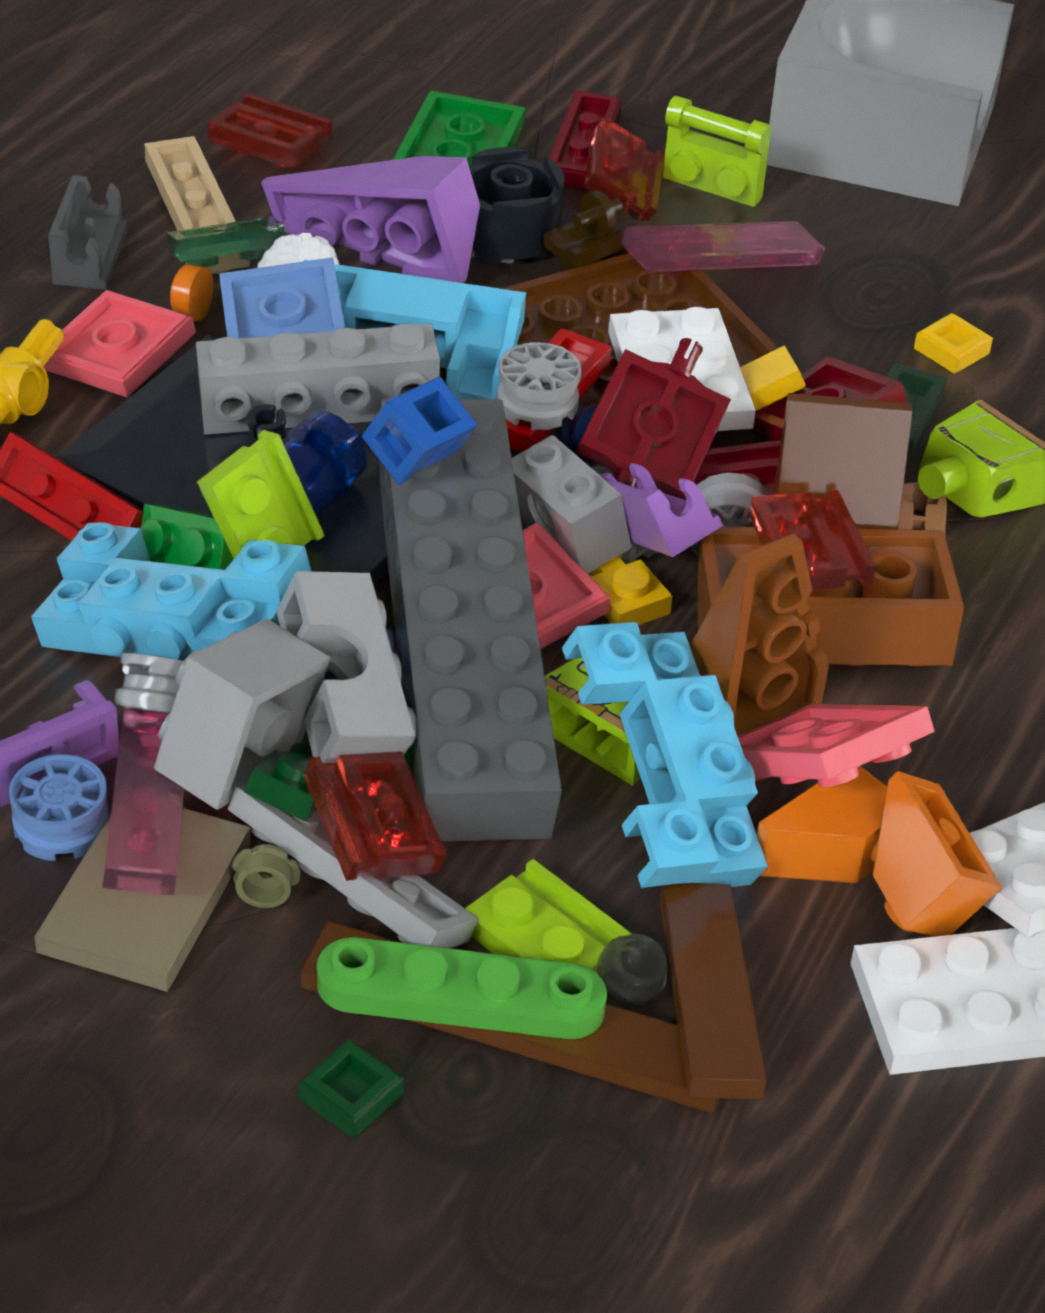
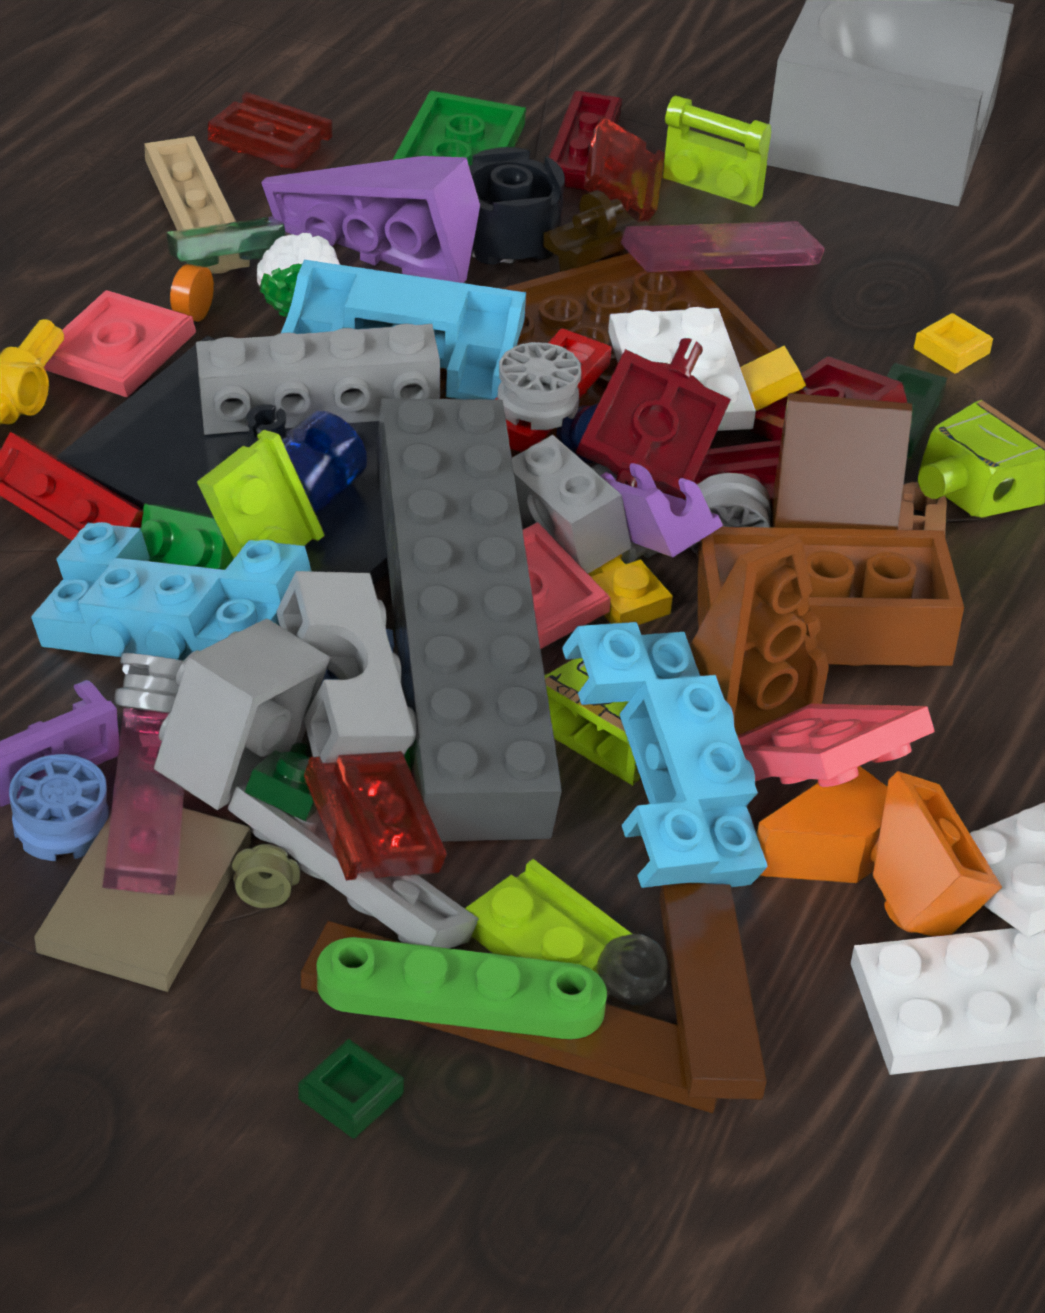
dark grey hinge [48,175,128,290] -> none
medium blue plate [219,257,345,339] -> none
blue brick [362,376,477,485] -> none
clear red plate [749,490,876,592] -> none

